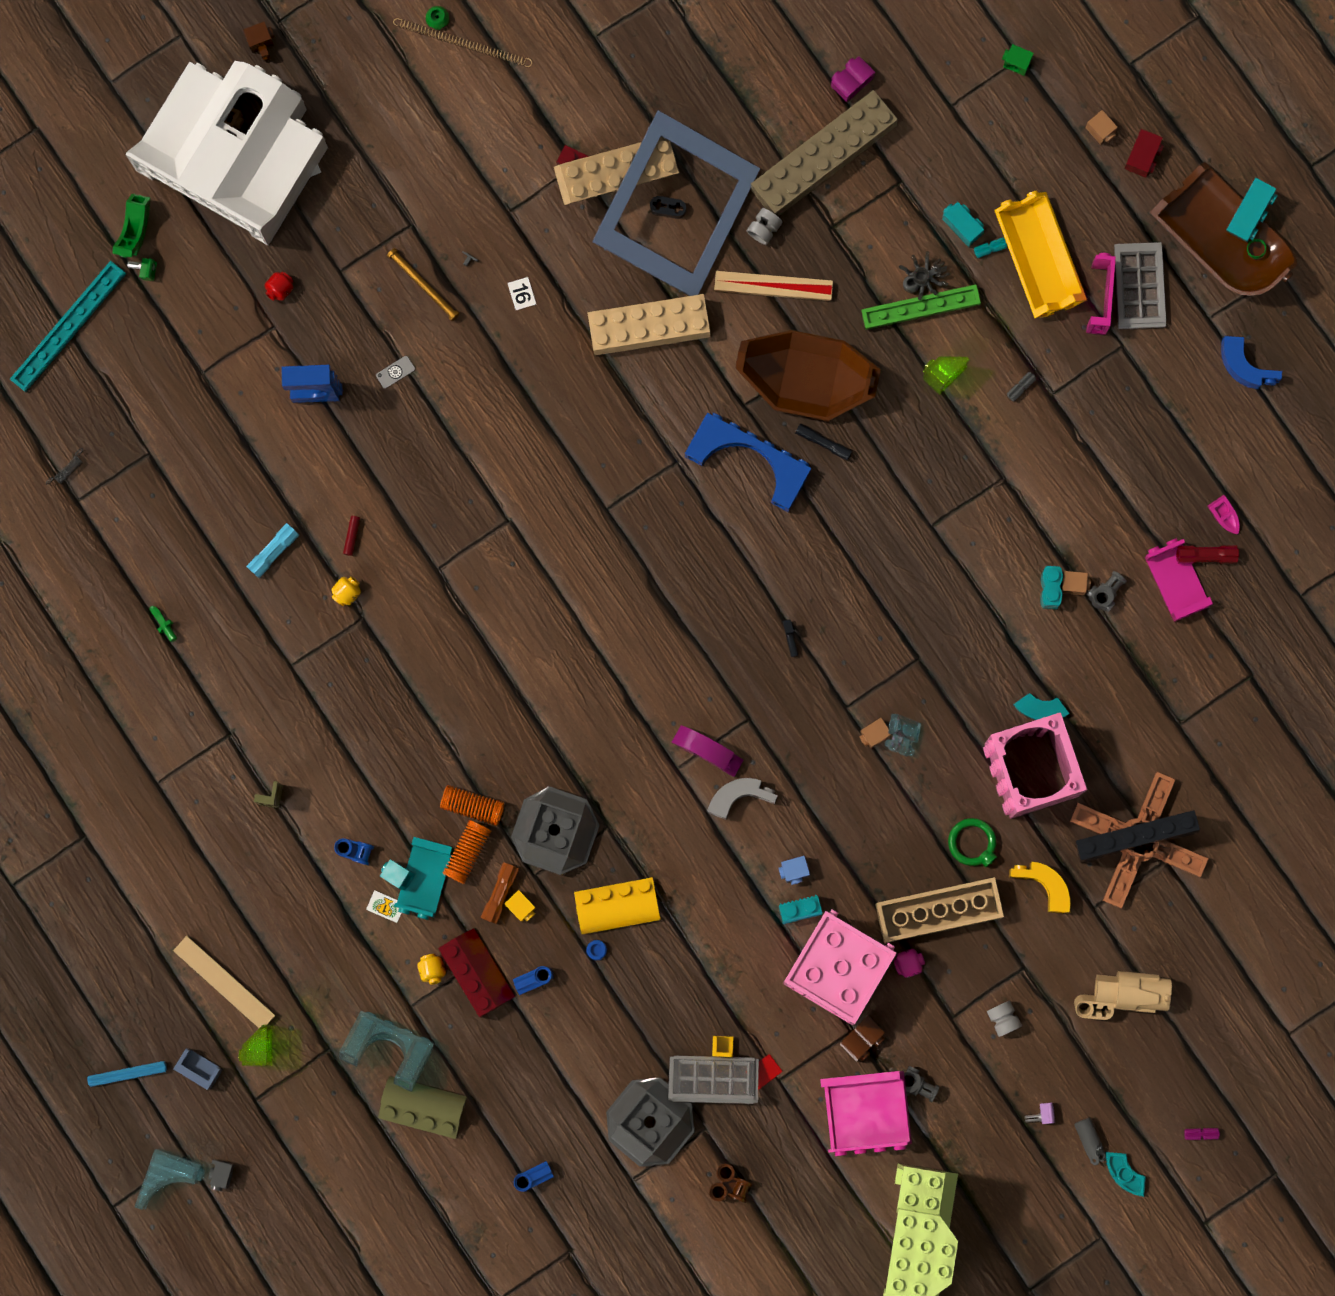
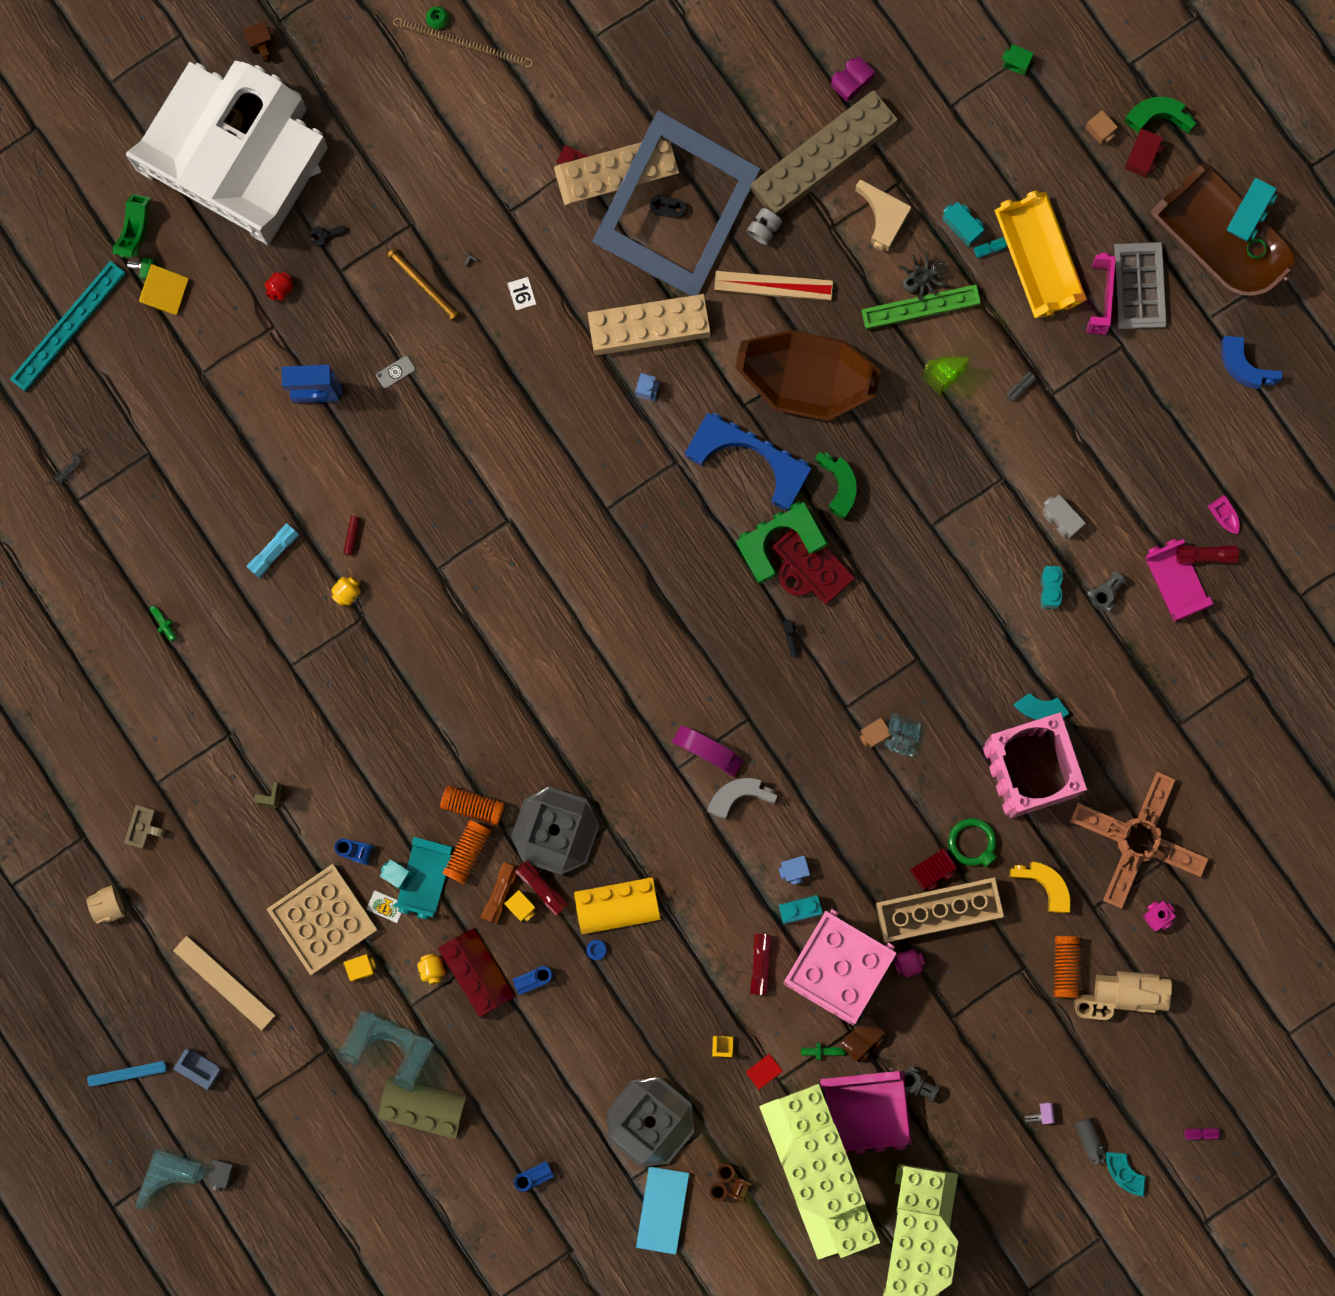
clear neon green slope [239,1025,273,1066] -> none
clear piece [668,1056,759,1104] -> none
black piece [795,423,852,461] -> none
light grey wheel [986,1000,1022,1037] -> none
medium nougat brick [1061,571,1091,596] -> none
black arch [1075,810,1200,863] -> none
none -> tan piece [86,885,125,924]
none -> dark tan plate [124,805,166,849]
none -> yellow tile [139,265,189,315]
none -> tan plate [266,864,378,976]
none -> black bar [309,226,346,247]
none -> yellow brick [344,954,377,982]
none -> dark red axle [515,859,568,916]
none -> medium blue brick [635,373,660,402]
none -> medium azure tile [636,1166,689,1254]
none -> green arch [735,501,830,584]
none -> dark red axle [750,934,771,995]
none -> yellowish green panel [759,1084,880,1259]
none -> dark red plate [772,529,855,605]
none -> green piece [801,1043,845,1060]
none -> green arch [814,452,857,521]
none -> tan arch [855,180,911,252]
none -> dark red brick [910,848,957,891]
none -> light grey brick [1042,494,1086,539]
none -> orange piece [1053,936,1080,998]
none -> green arch [1124,97,1196,134]
none -> dark pink brick [1142,900,1175,932]

